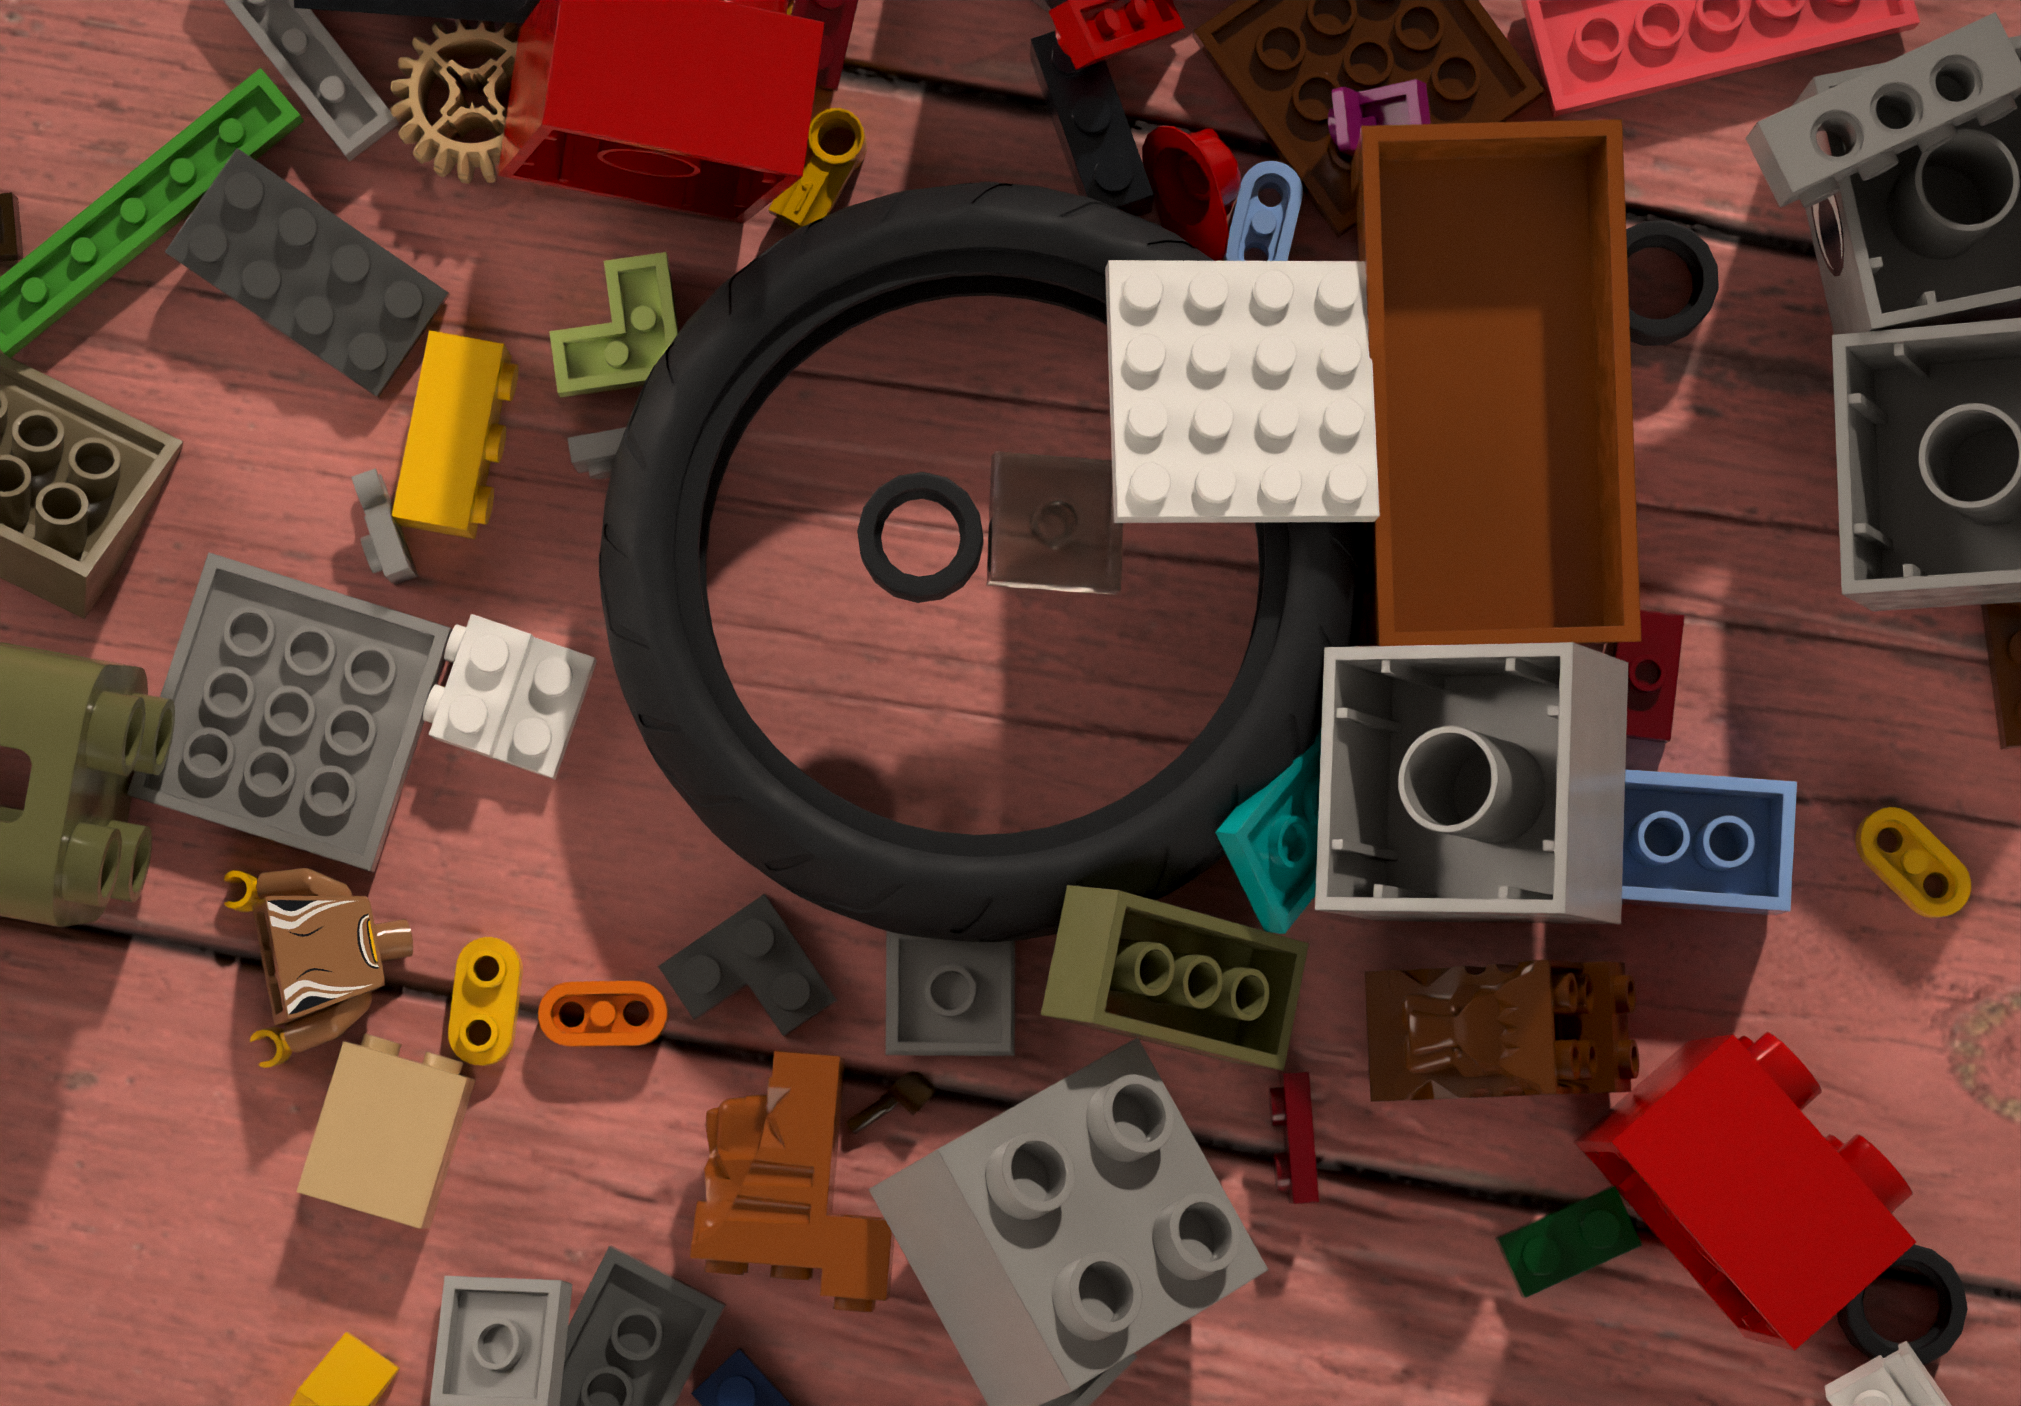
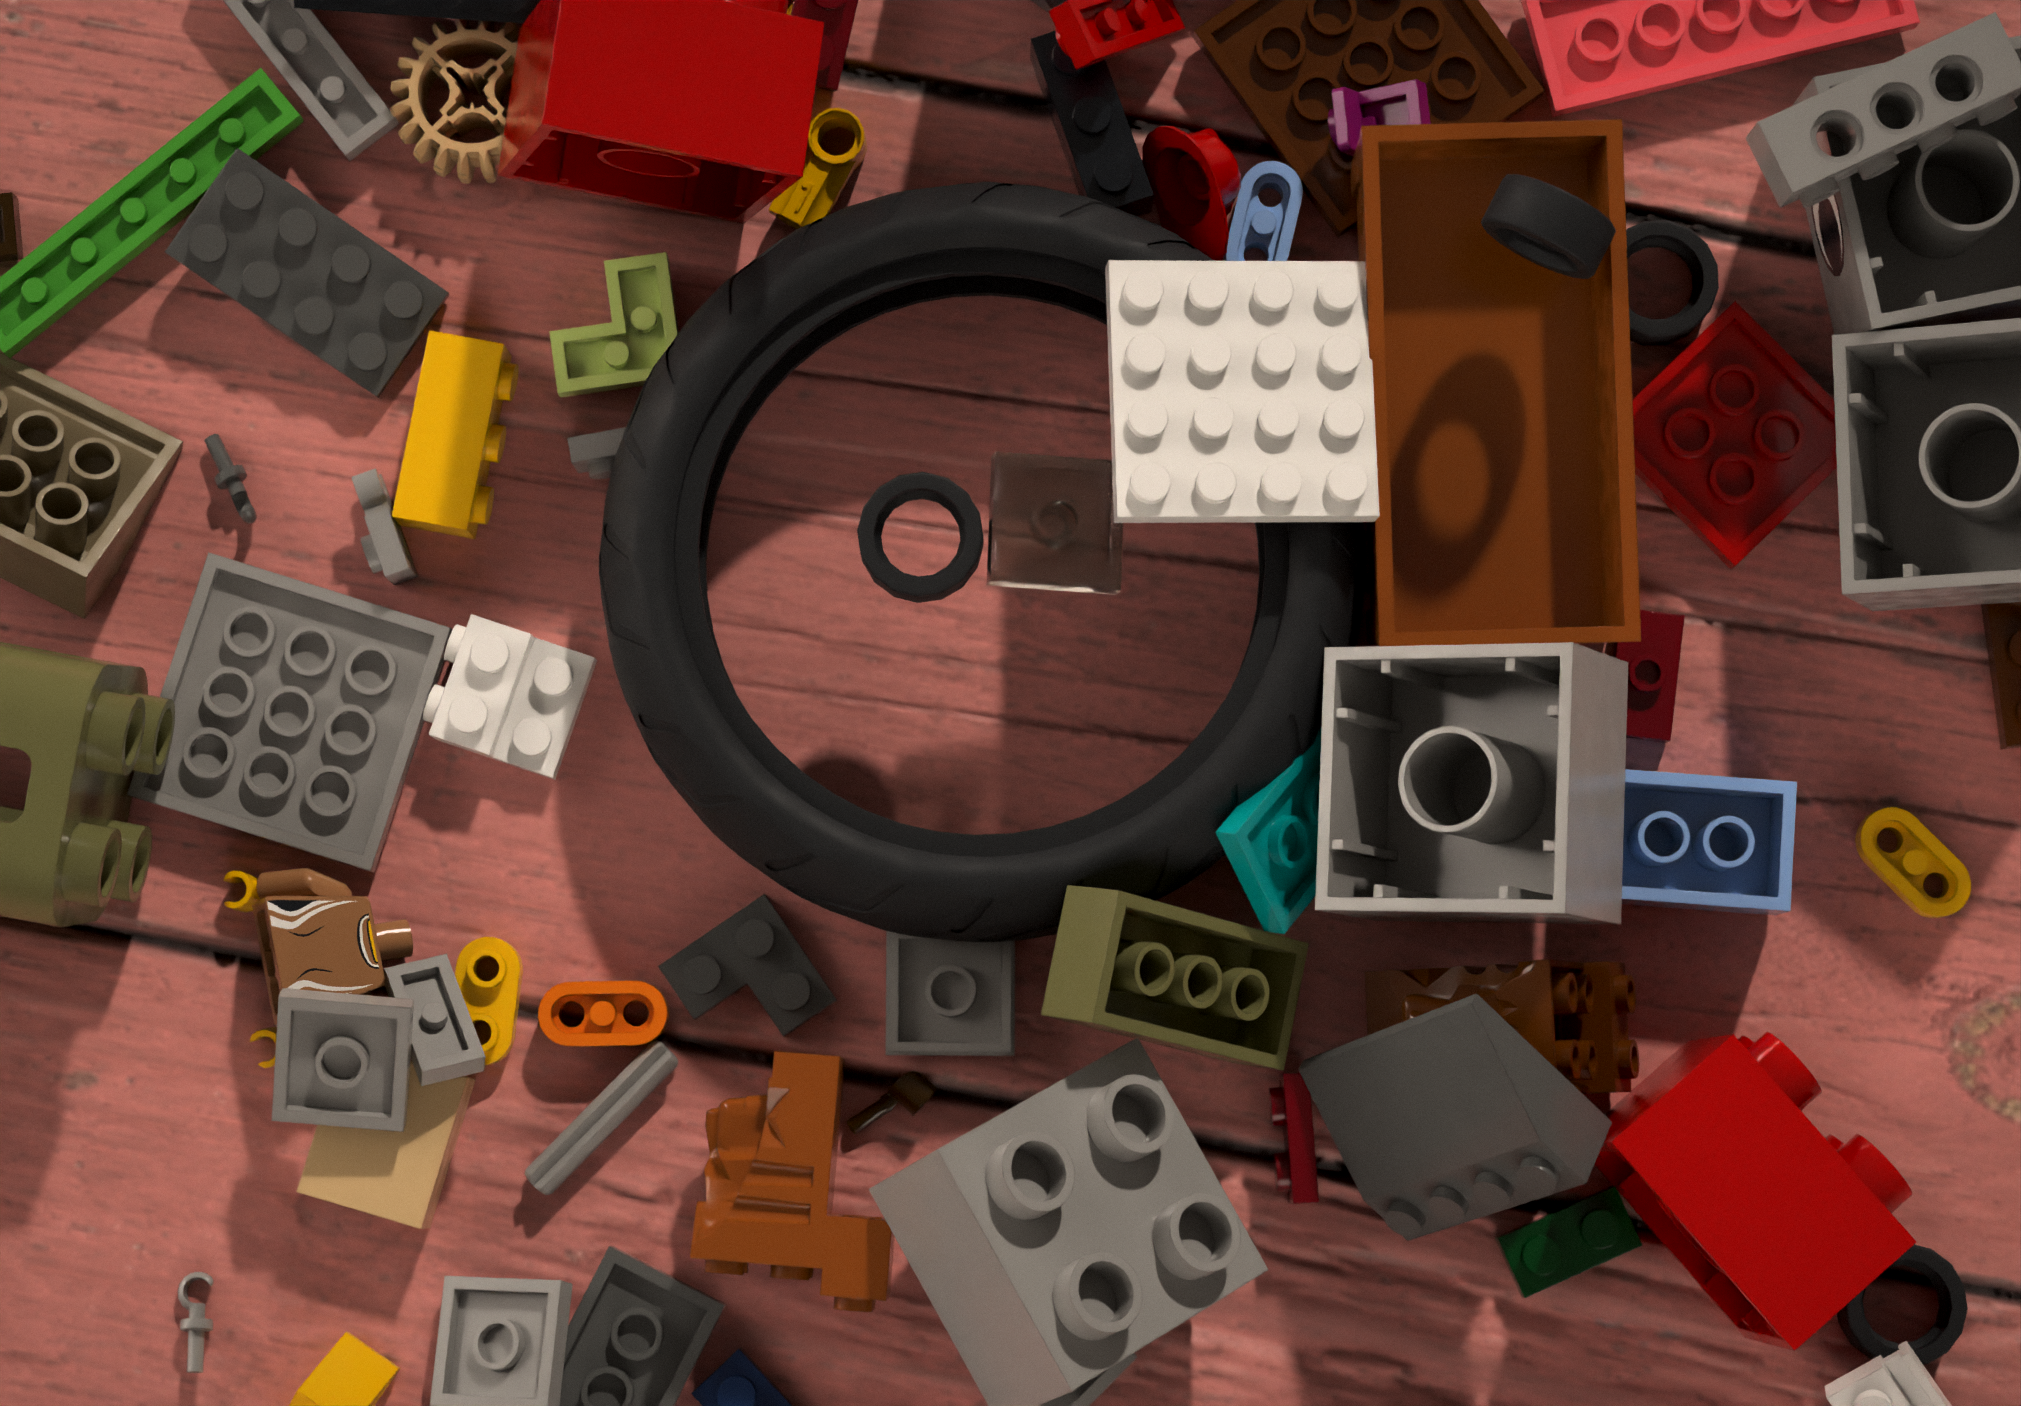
none -> light grey hand [178,1272,214,1373]
none -> dark grey hand [204,434,257,524]
none -> light grey plate [272,988,414,1132]
none -> light grey plate [384,954,486,1086]
none -> light grey axle [524,1040,679,1195]
none -> dark grey slope [1298,993,1612,1241]
none -> black tyre [1481,174,1616,279]
none -> red plate [1633,301,1837,570]

